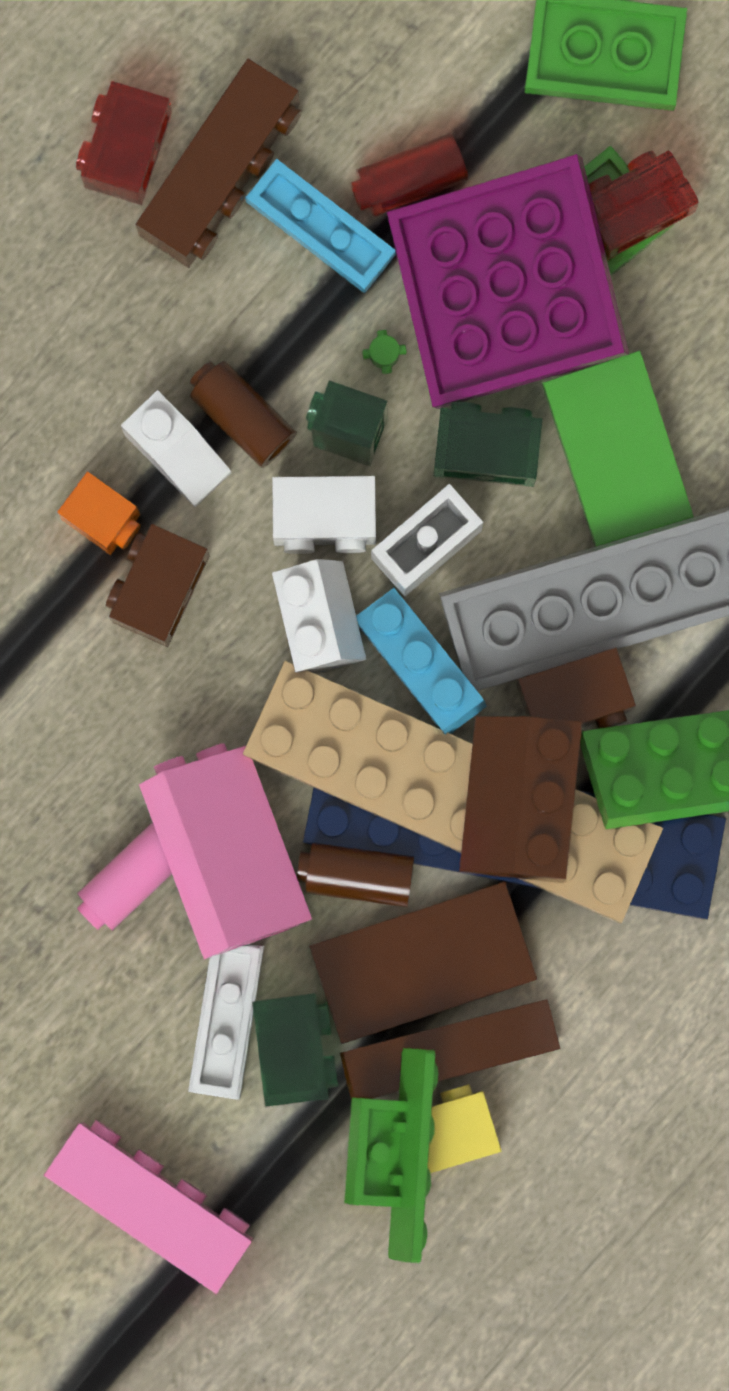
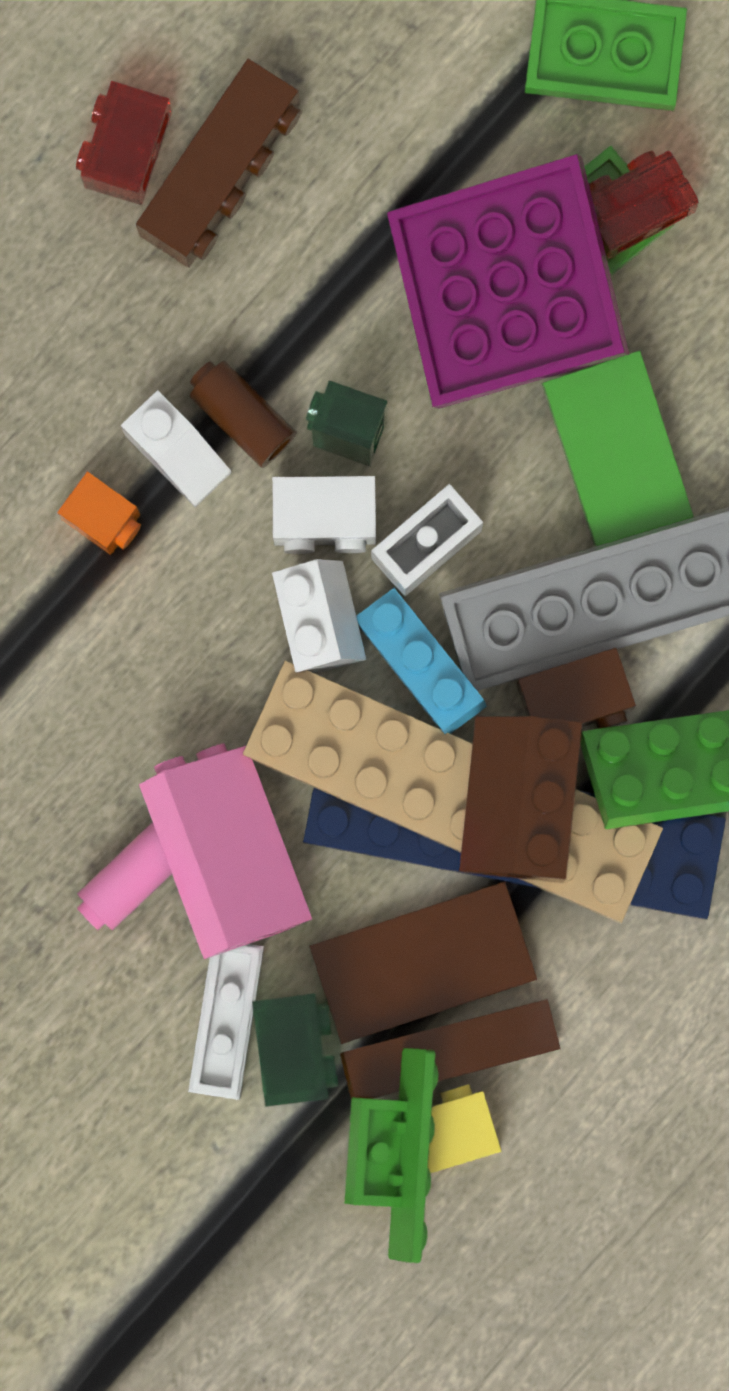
bright pink brick [43,1120,254,1294] -> none
reddish brown brick [105,524,210,647] -> none
medium azure plate [245,159,396,294] -> none
reddish brown brick [297,843,414,907] -> none
clear red brick [350,133,468,217] -> none
bright green piece [362,330,407,374] -> none
clear green brick [433,402,543,487] -> none

